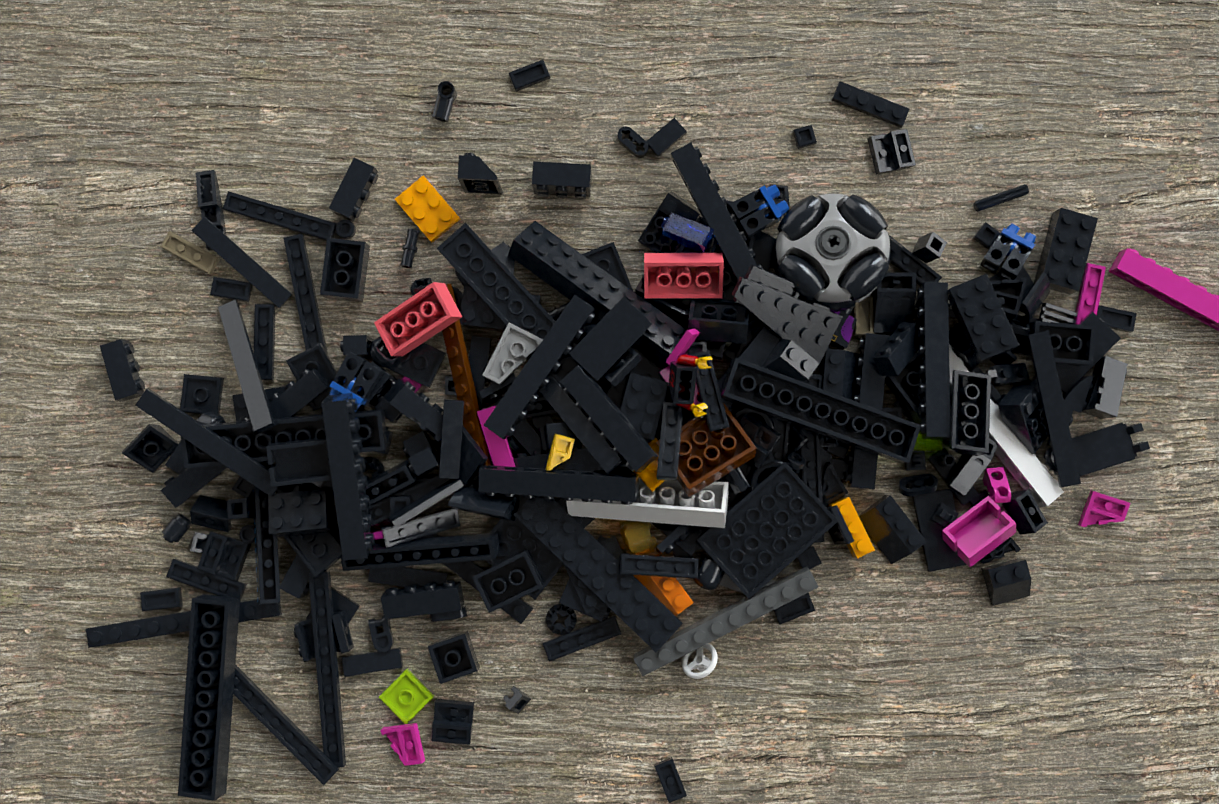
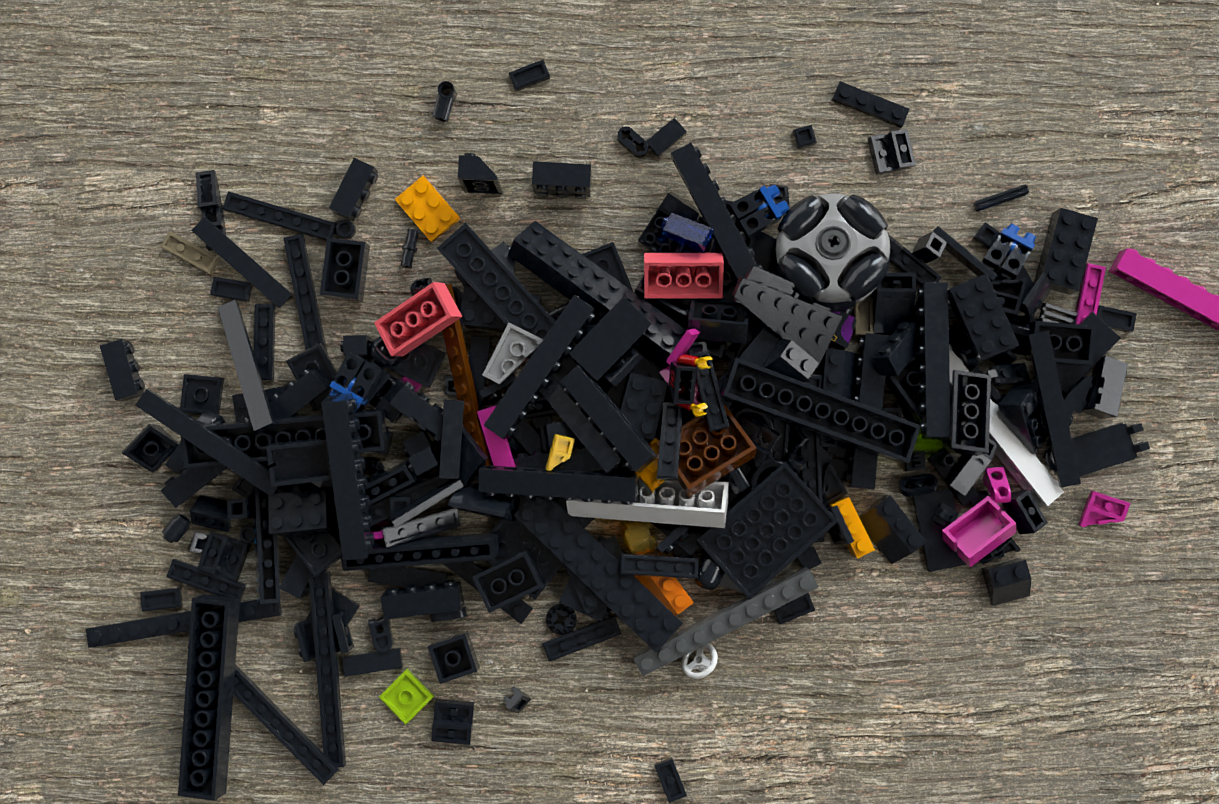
dark pink wing [380,723,425,766] -> none
none -> black tile [933,226,997,281]

